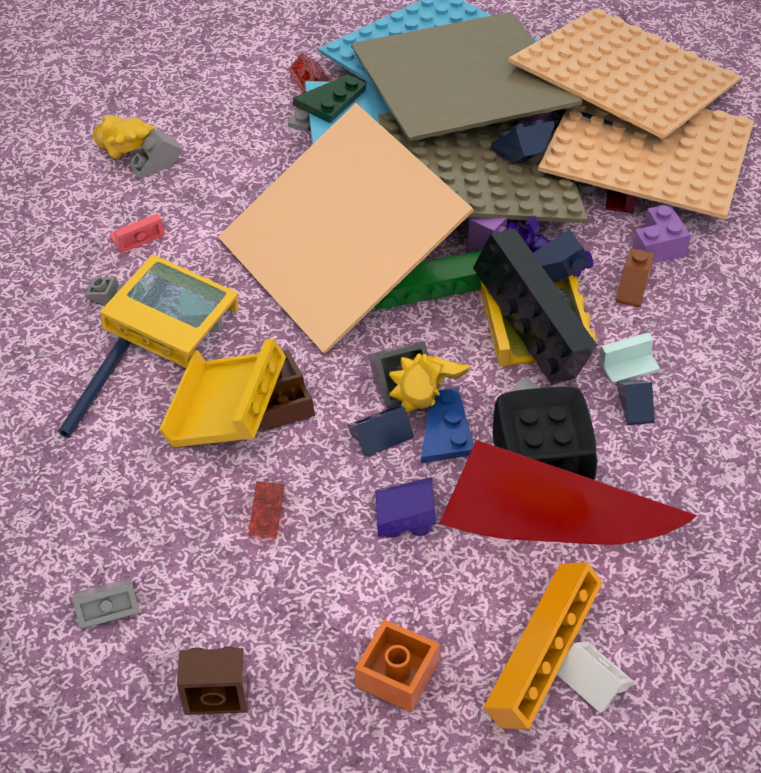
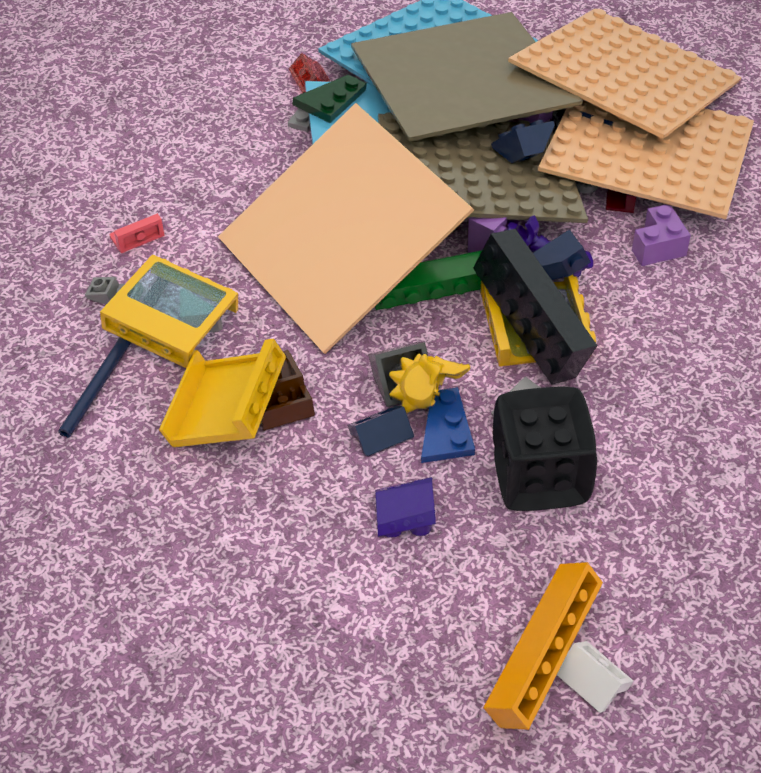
light grey panel [73,578,140,629] -> none
yellow head [93,115,155,159] -> none
light grey slope [129,129,183,178] -> none
reddish brown brick [177,646,249,715] -> none
clear red slope [248,481,284,539] -> none
orange brick [355,619,440,713] -> none
red sticker [439,440,697,545] -> none
light aqua panel [599,333,660,384] -> none
dark orange slope [616,248,655,308] -> none
dark blue slope [616,380,655,425] -> none

